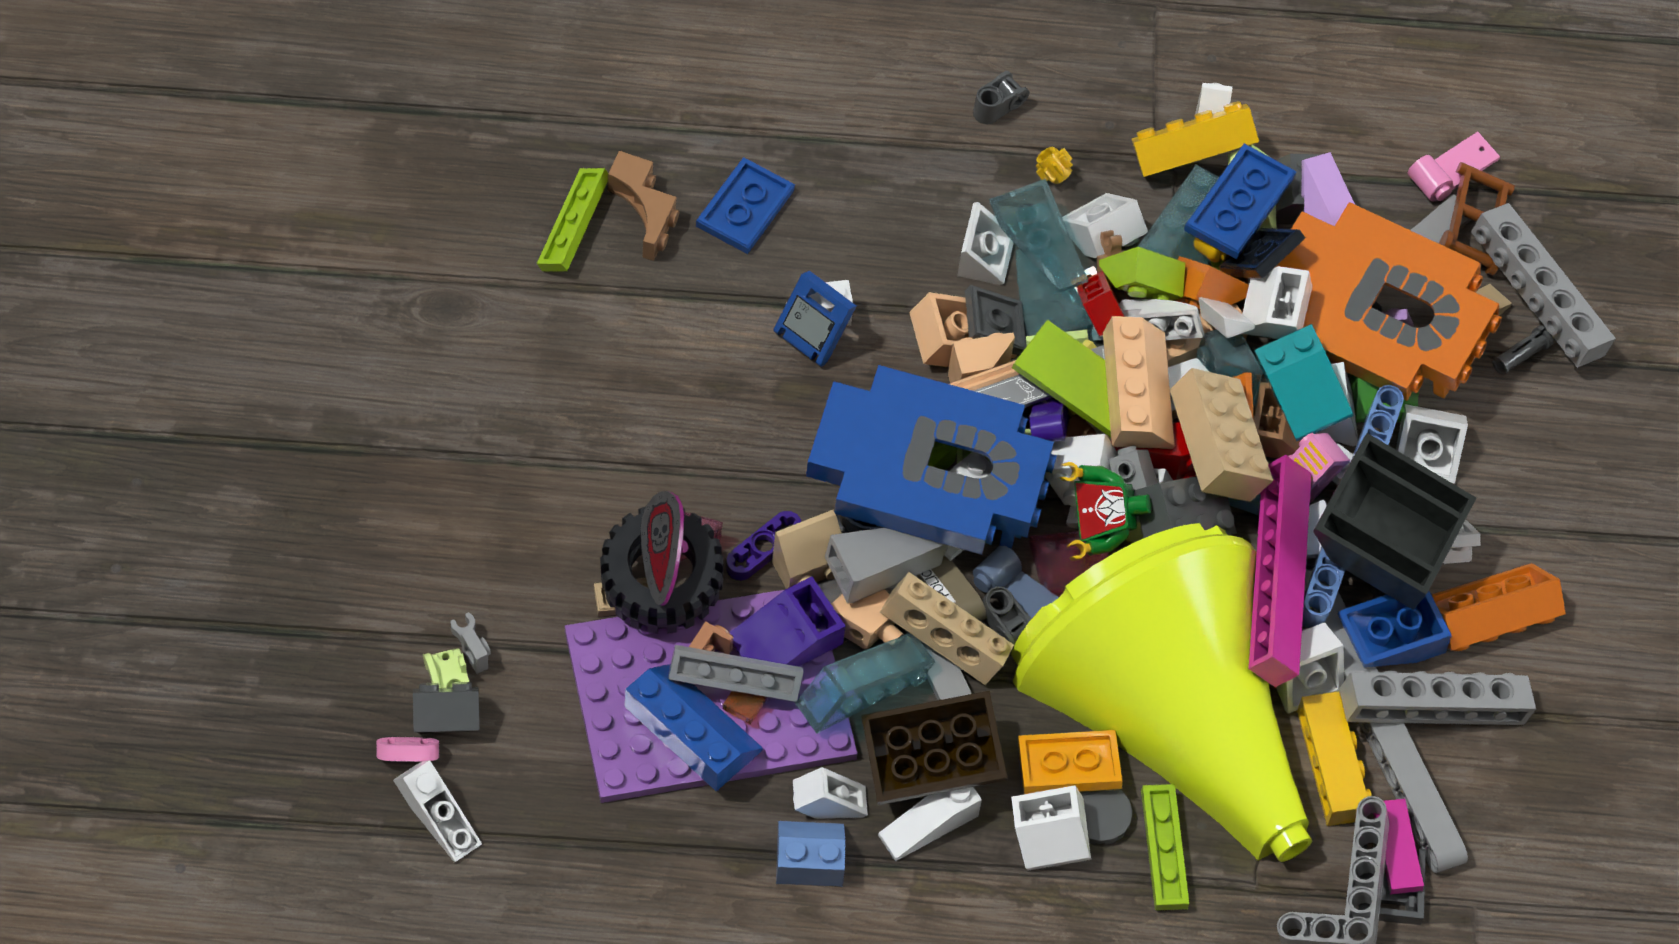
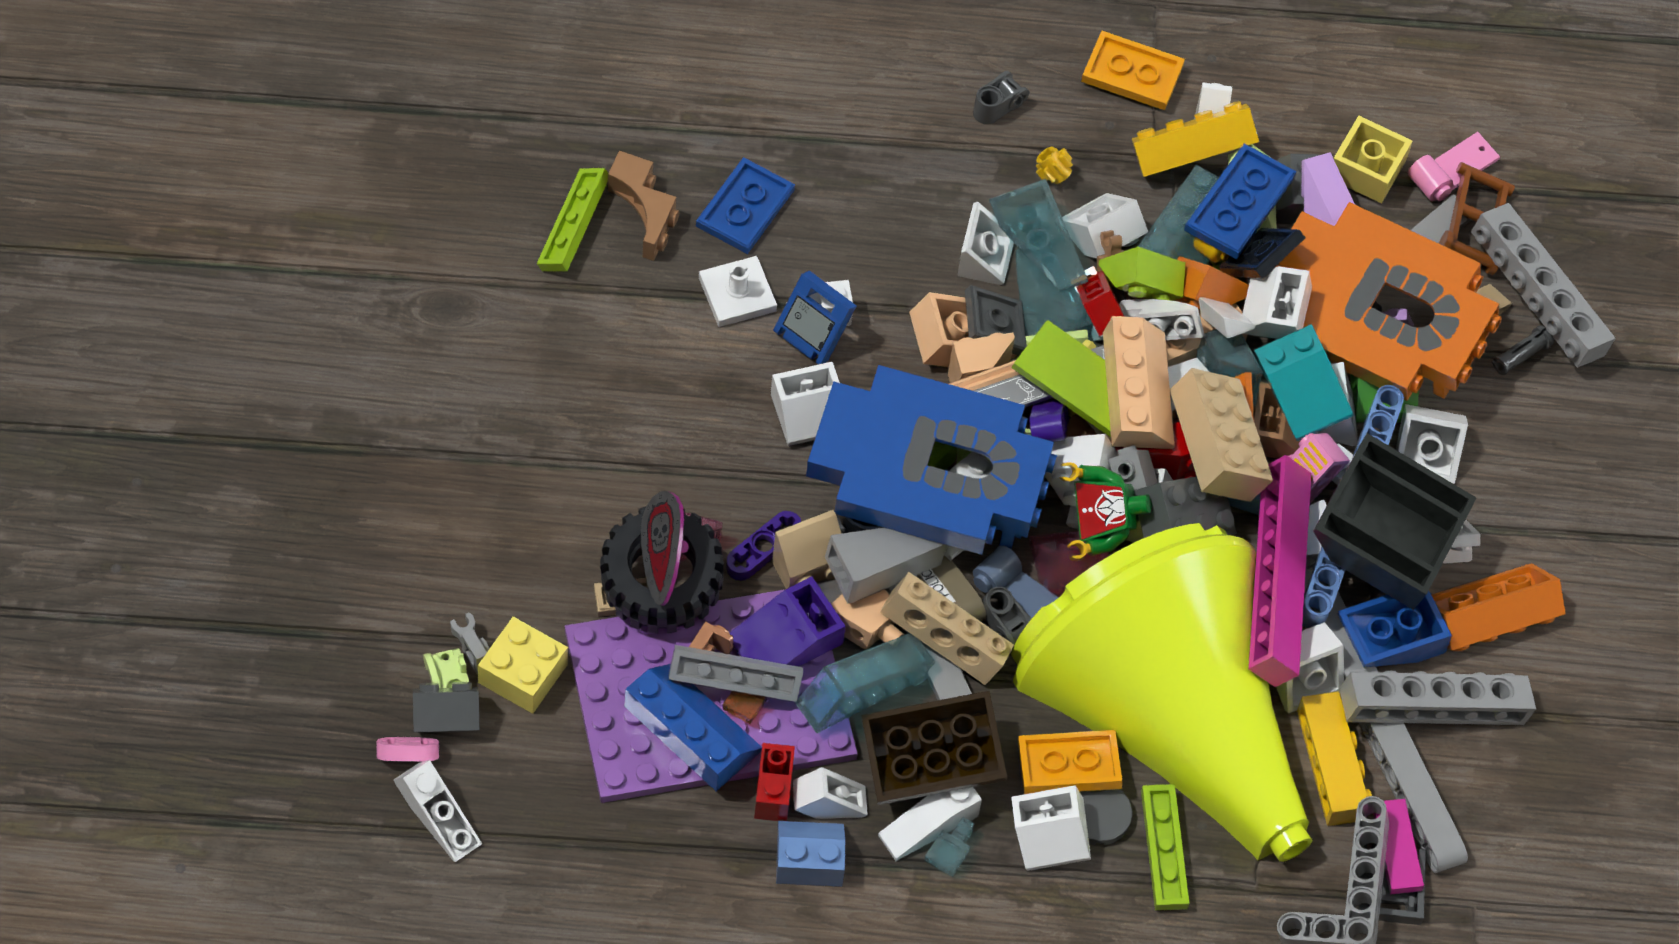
none -> light yellow brick [478,617,568,714]
none -> white tile [699,256,777,327]
none -> red slope [754,743,795,821]
none -> white slope [771,362,840,446]
none -> clear light blue plate [925,817,974,877]
none -> light orange plate [1081,31,1185,110]
none -> light yellow brick [1334,116,1413,204]

